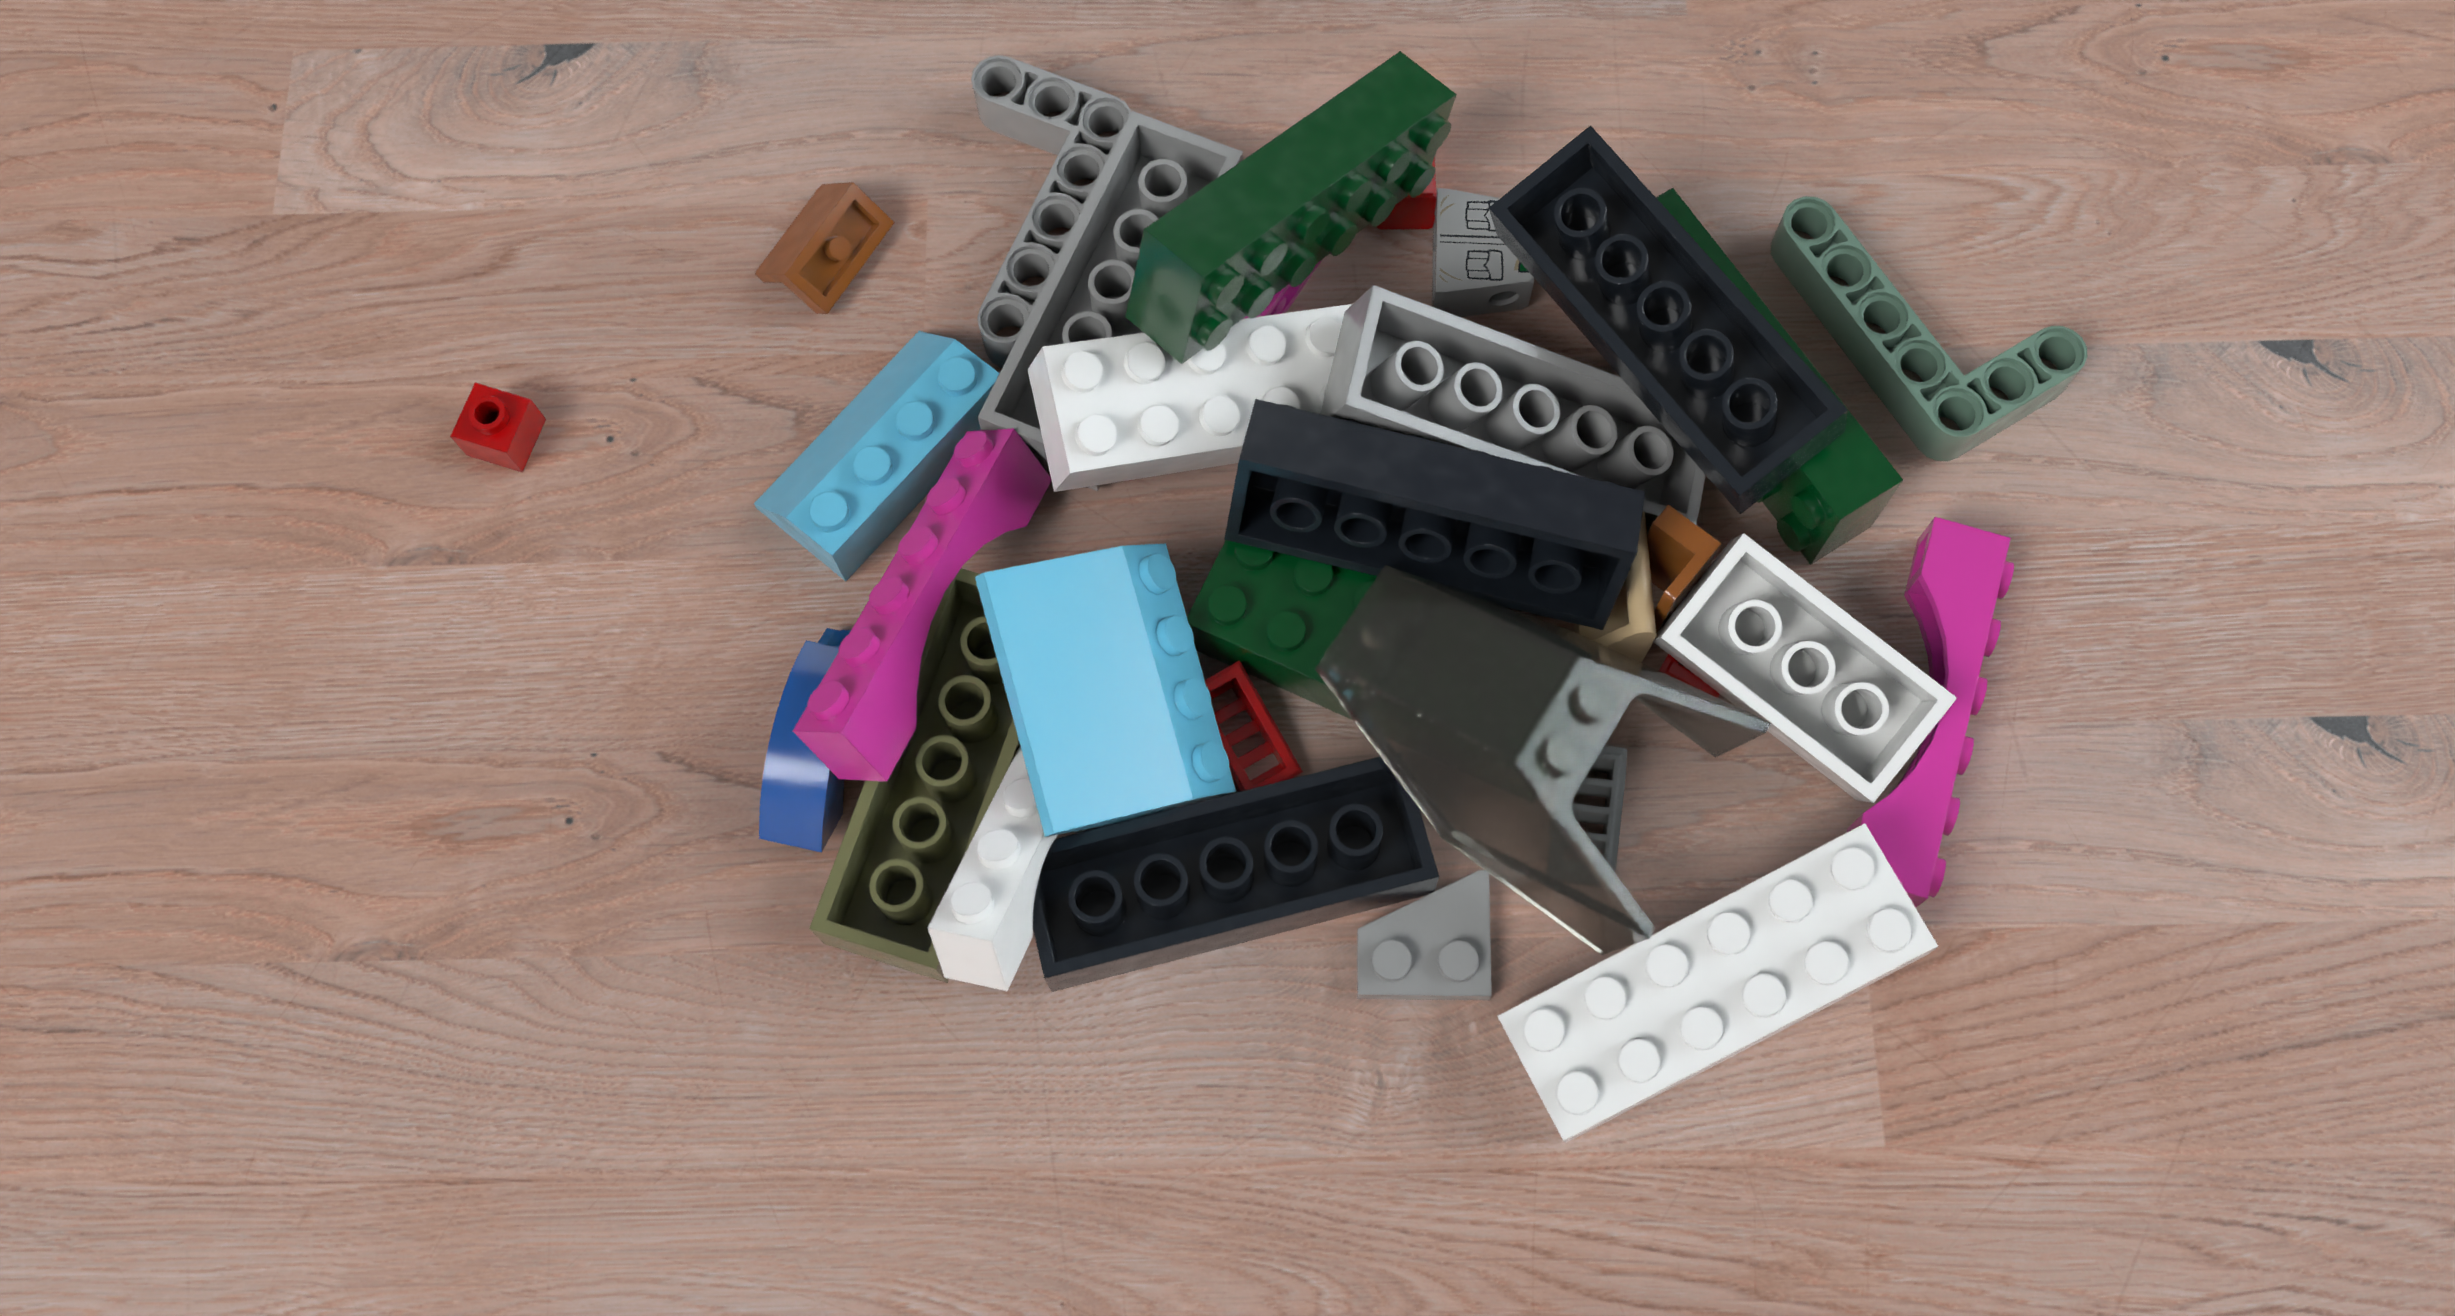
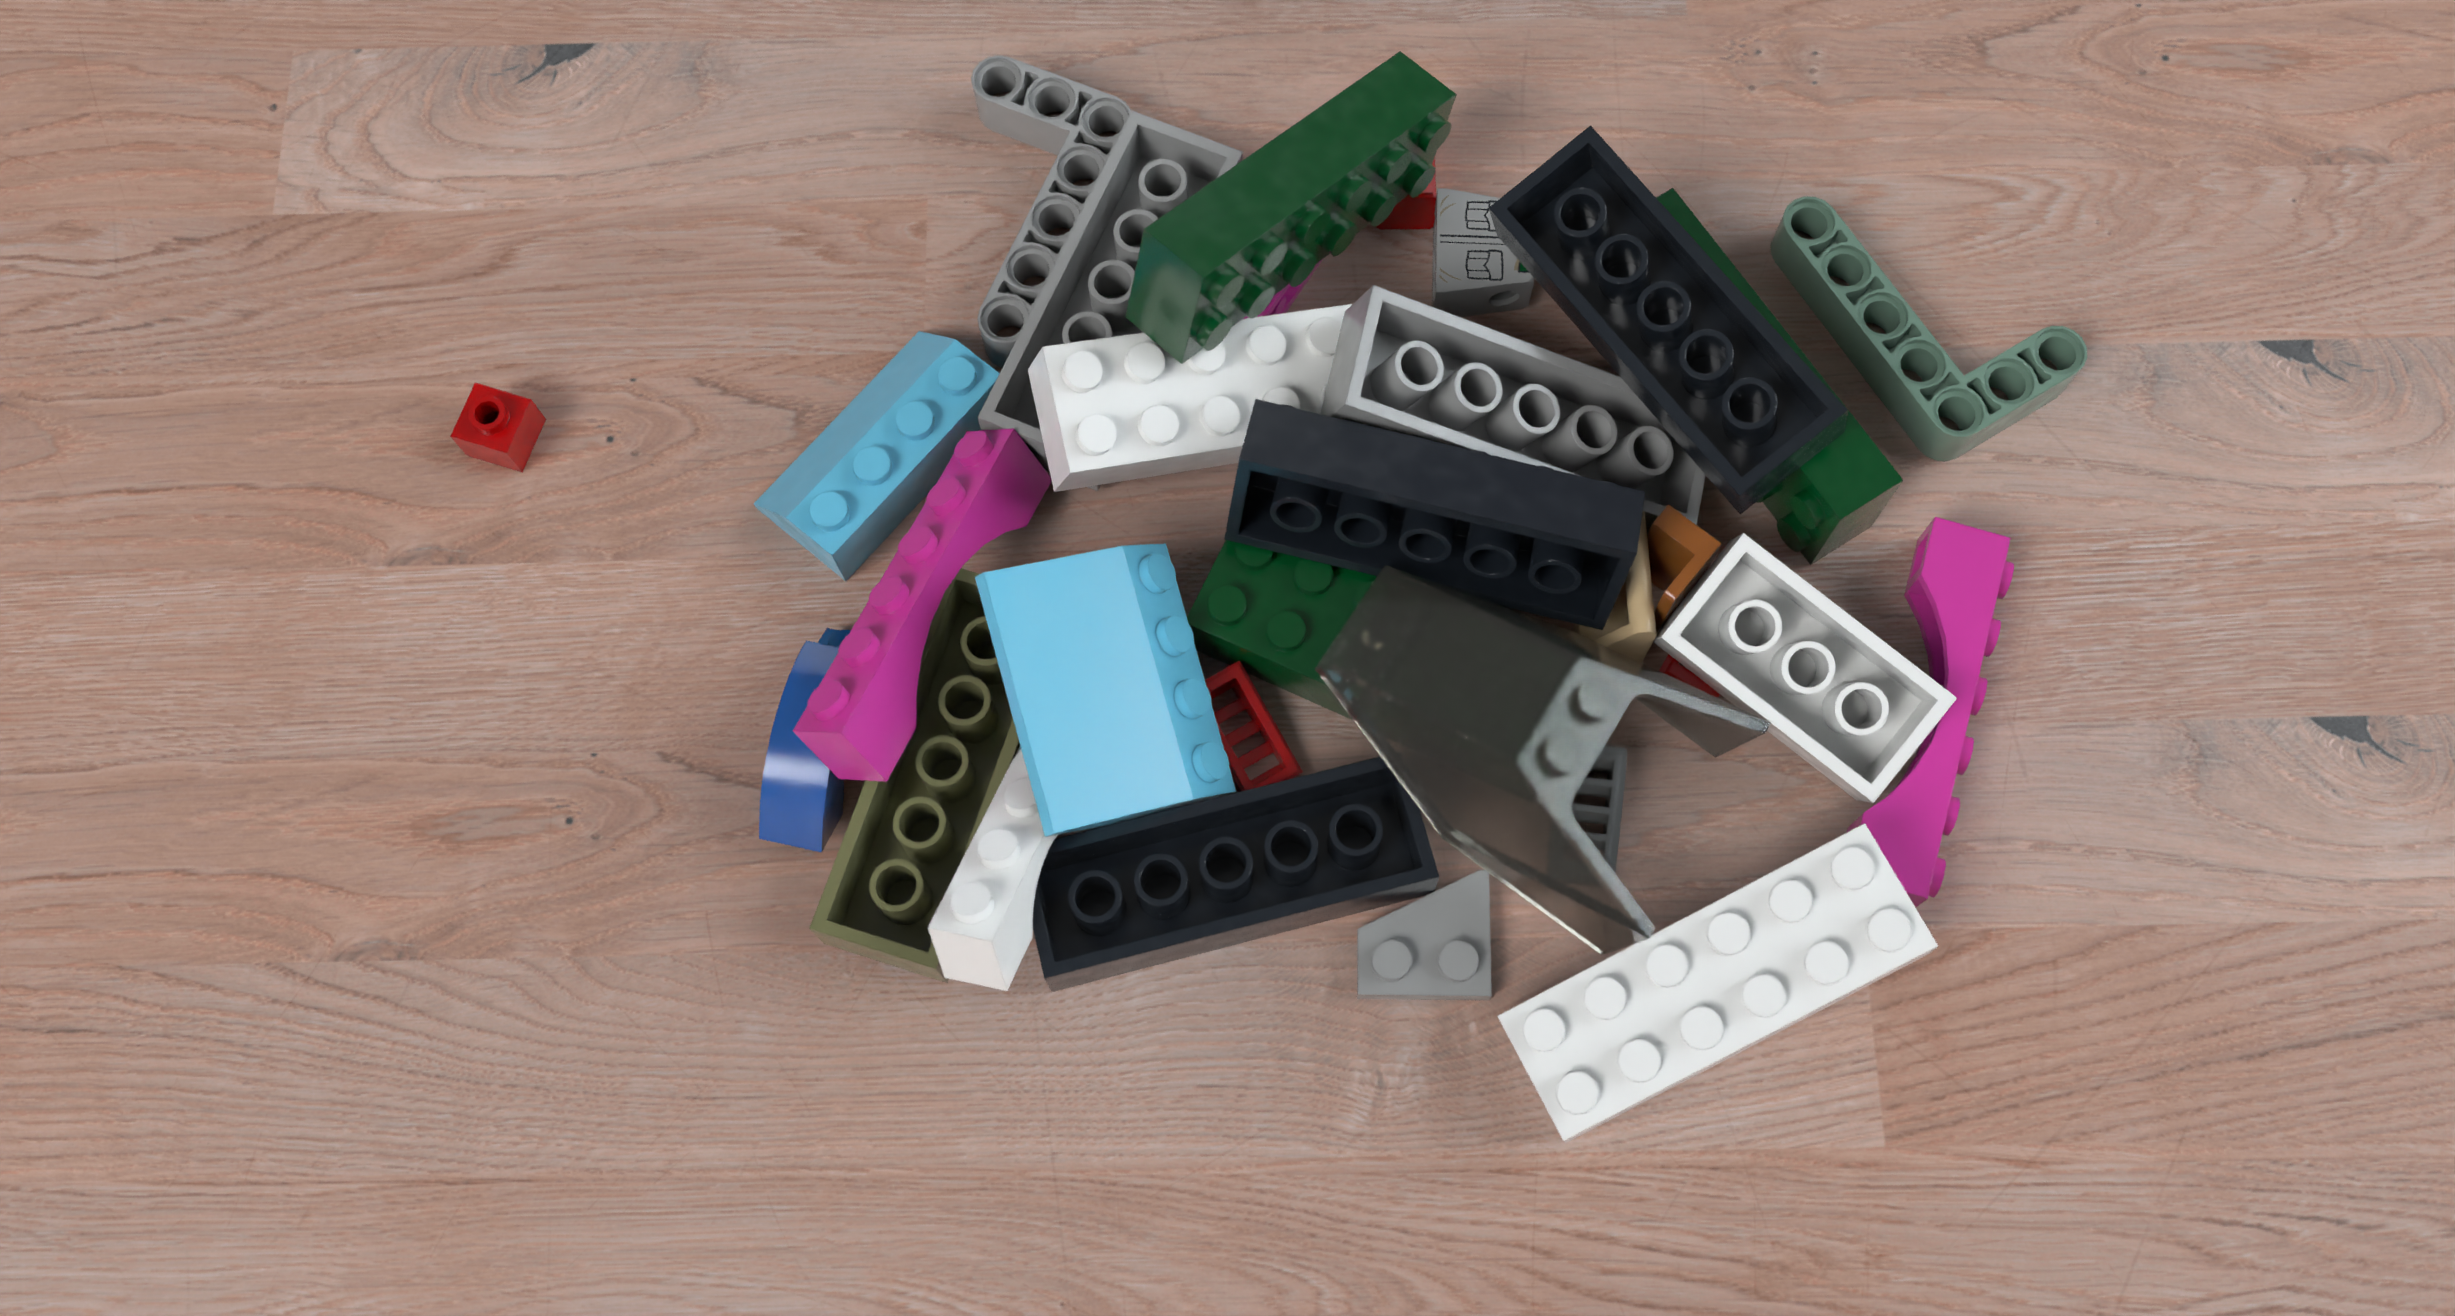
dark orange panel [755,182,895,314] -> none

